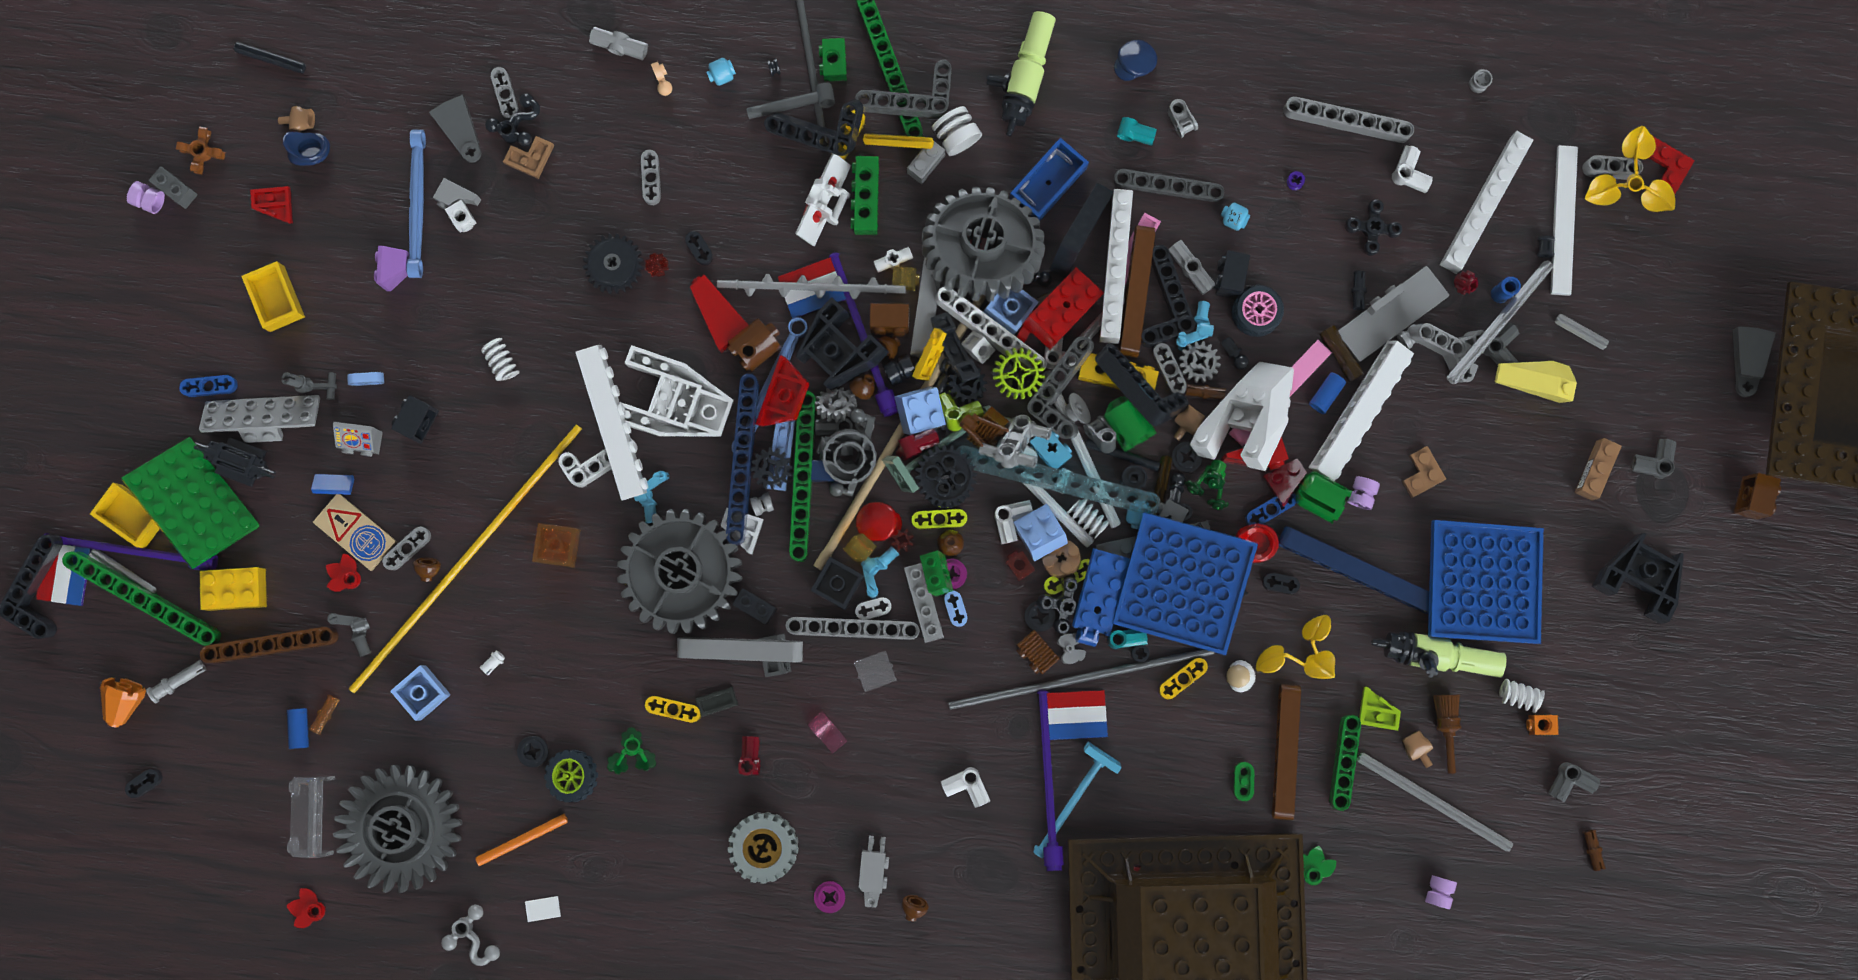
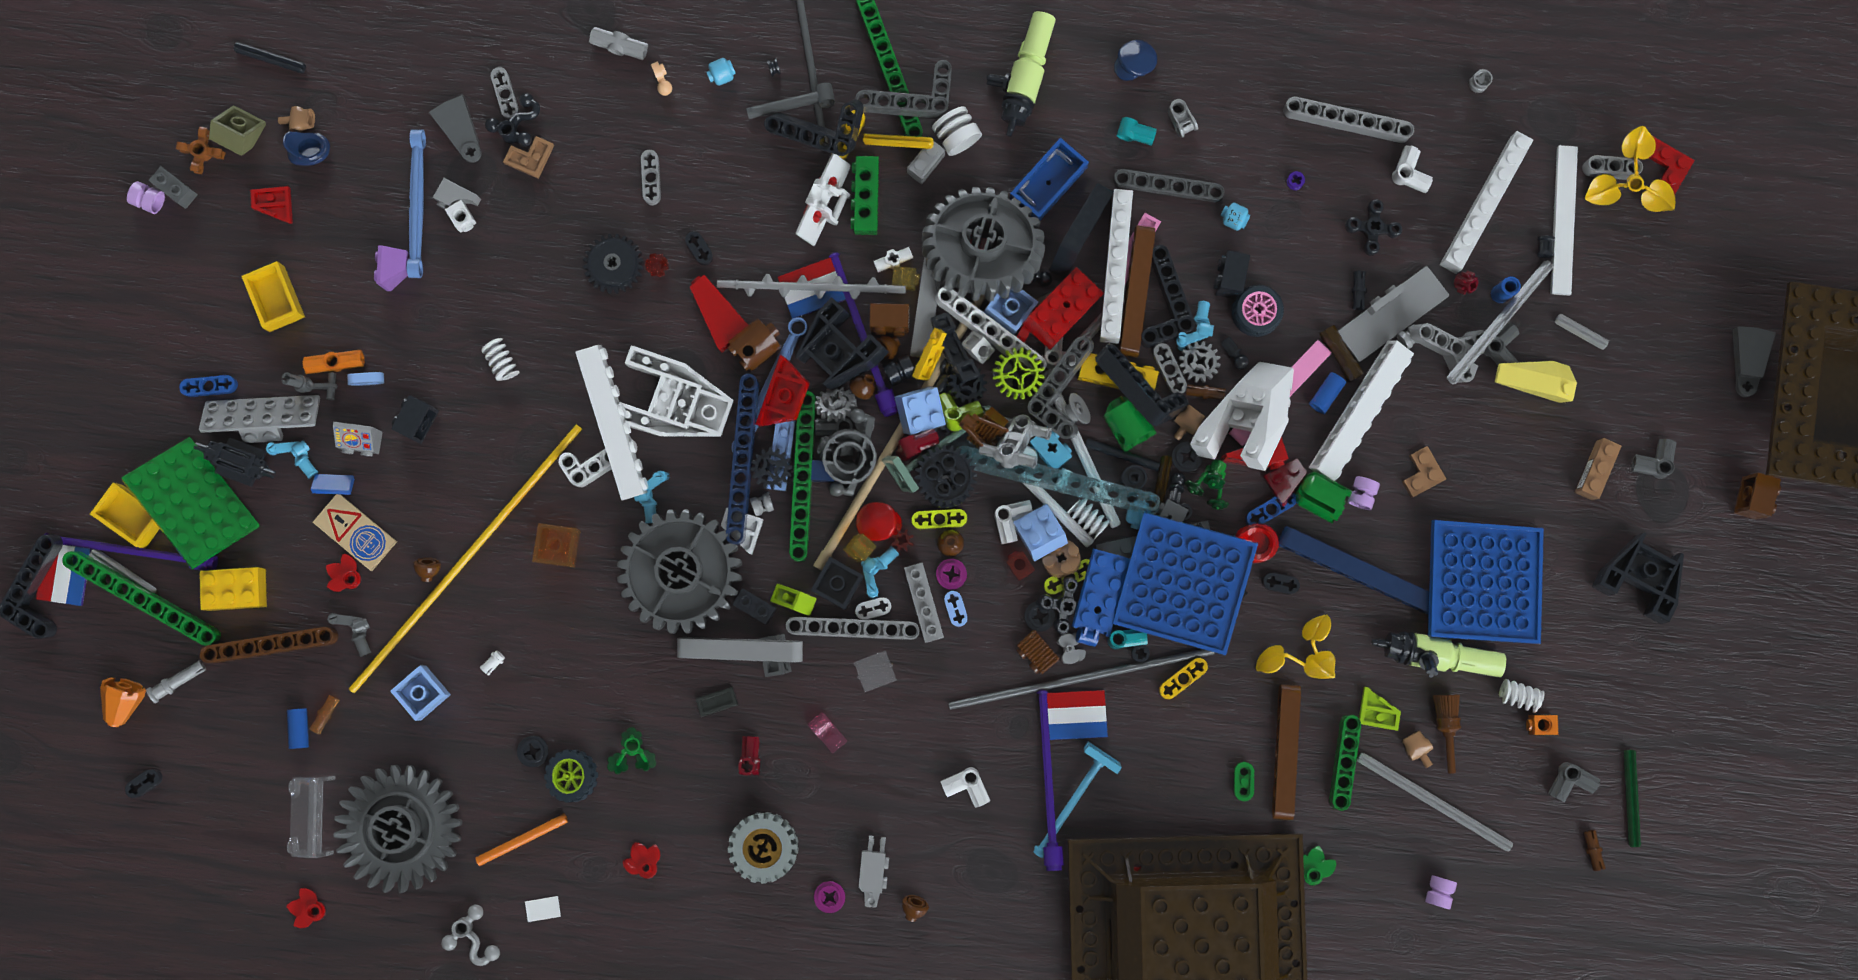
light grey beam [382,527,431,571] -> none
yellow beam [645,696,701,723] -> none
green brick [819,38,847,81] -> none
green brick [920,551,953,596] -> none
dark grey piece [1083,416,1116,453] -> none
light grey piece [1168,240,1215,295] -> none
tan hair [1226,660,1256,693] -> none
none -> olive slope [209,105,266,156]
none -> medium azure pin [266,441,318,479]
none -> orange piece [303,350,365,374]
none -> red plate [623,842,660,879]
none -> lime slope [770,583,817,616]
none -> dark green axle [1624,750,1641,847]

